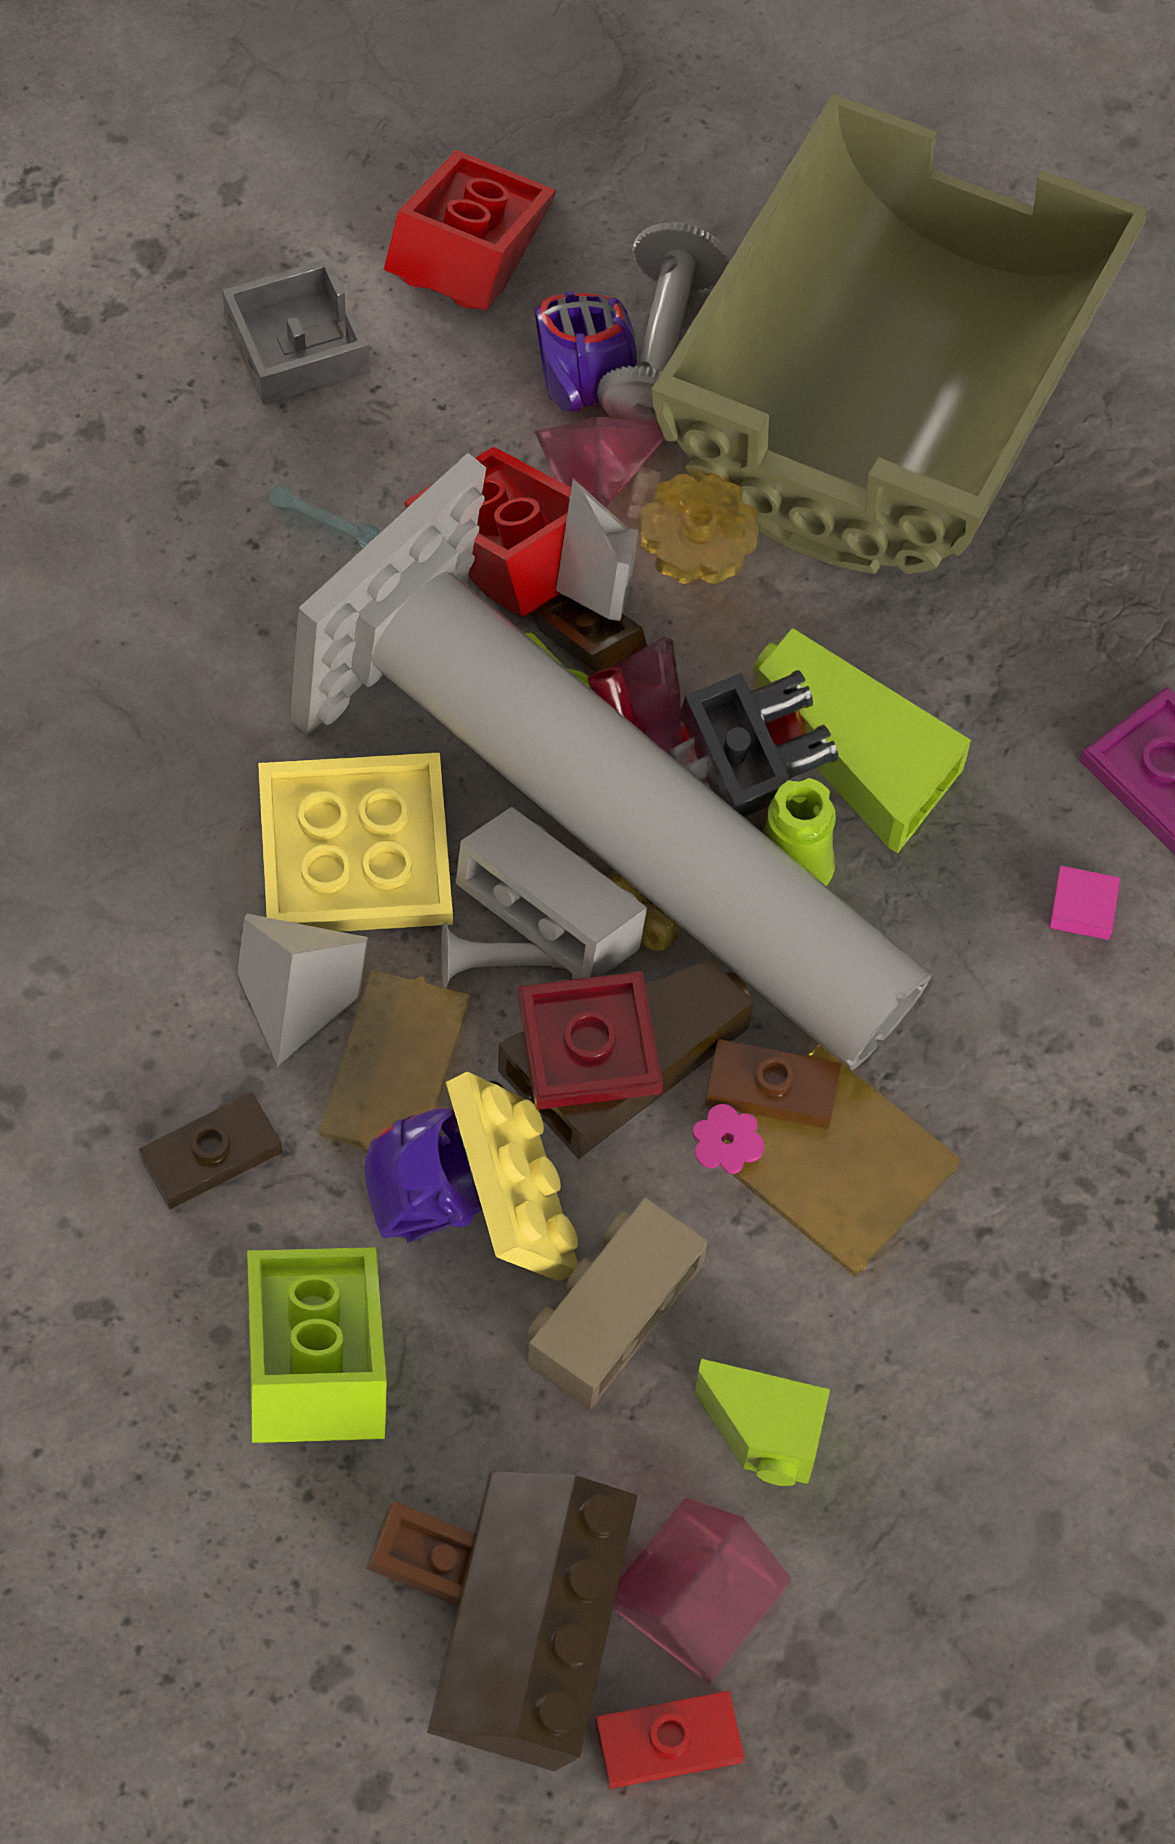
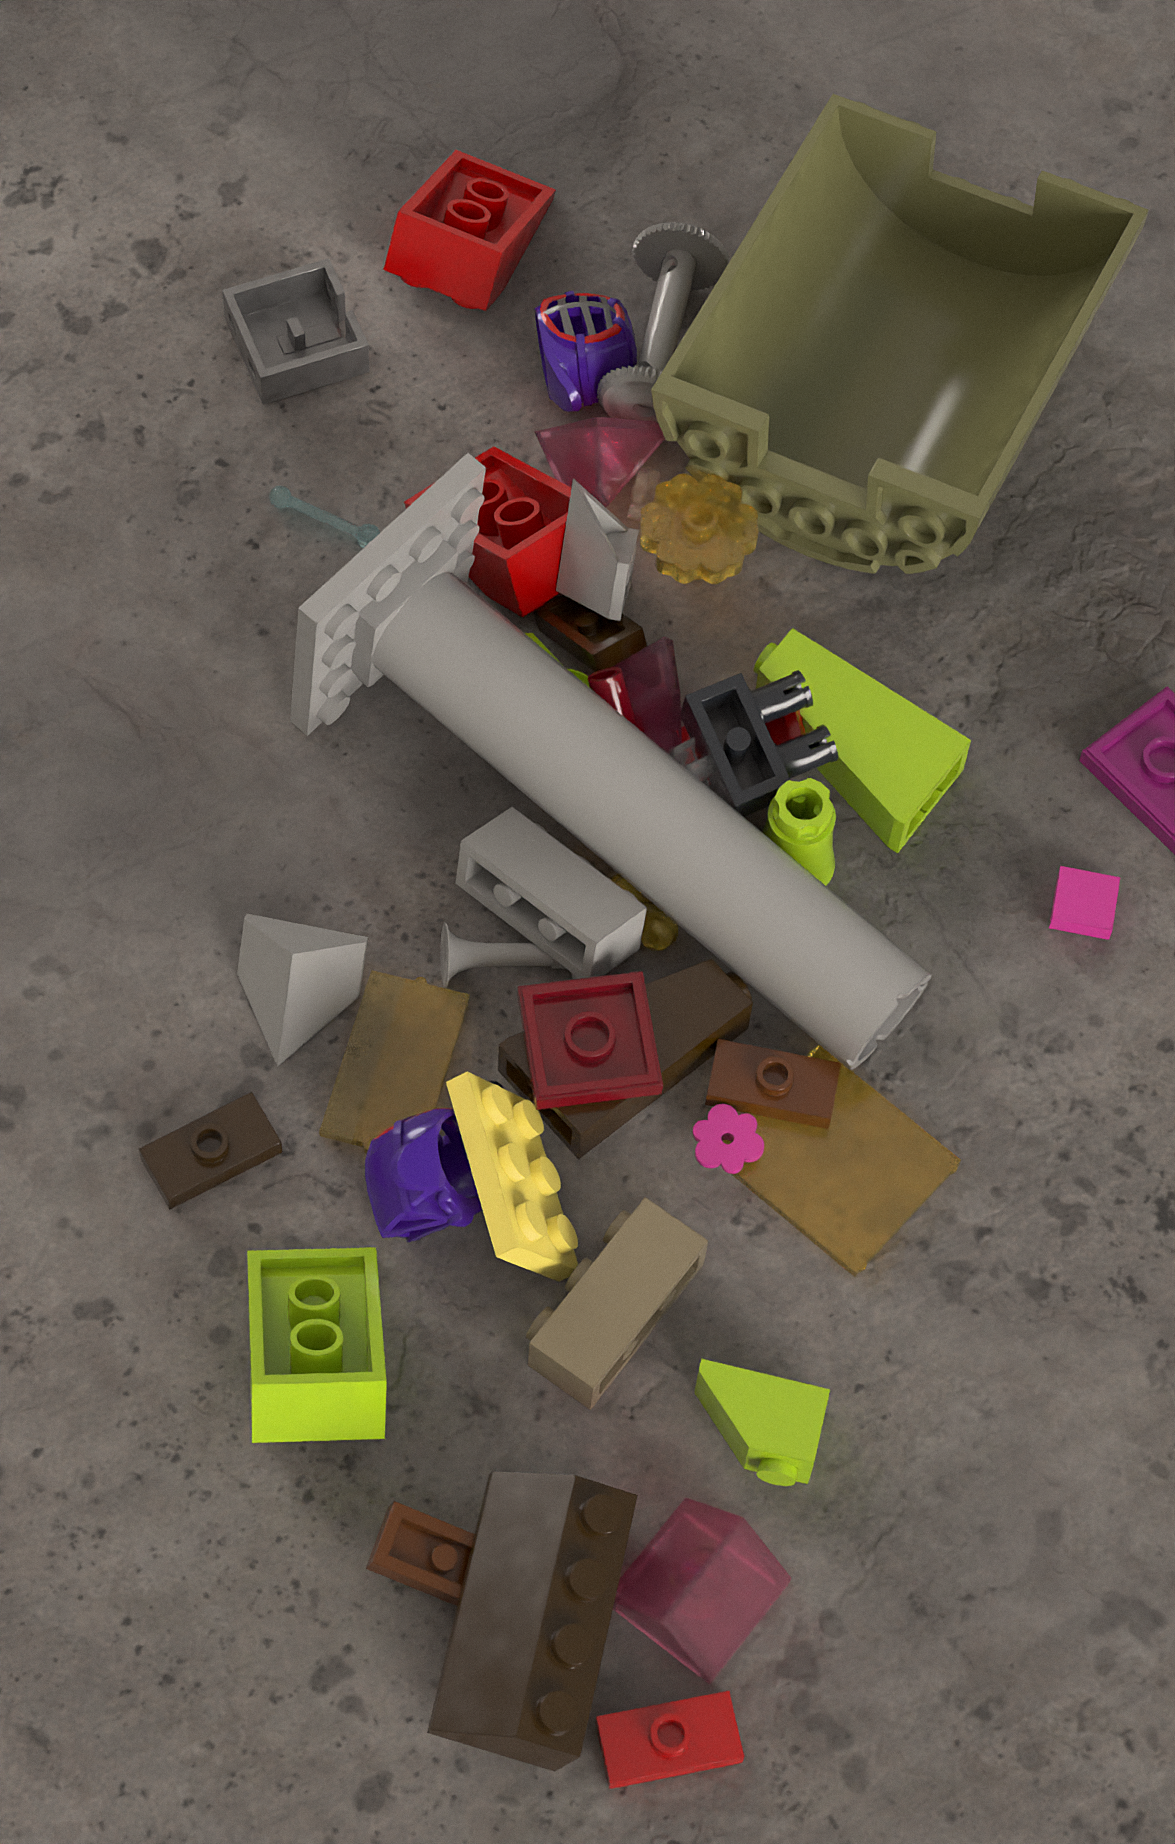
light yellow plate [258,753,453,932] -> none

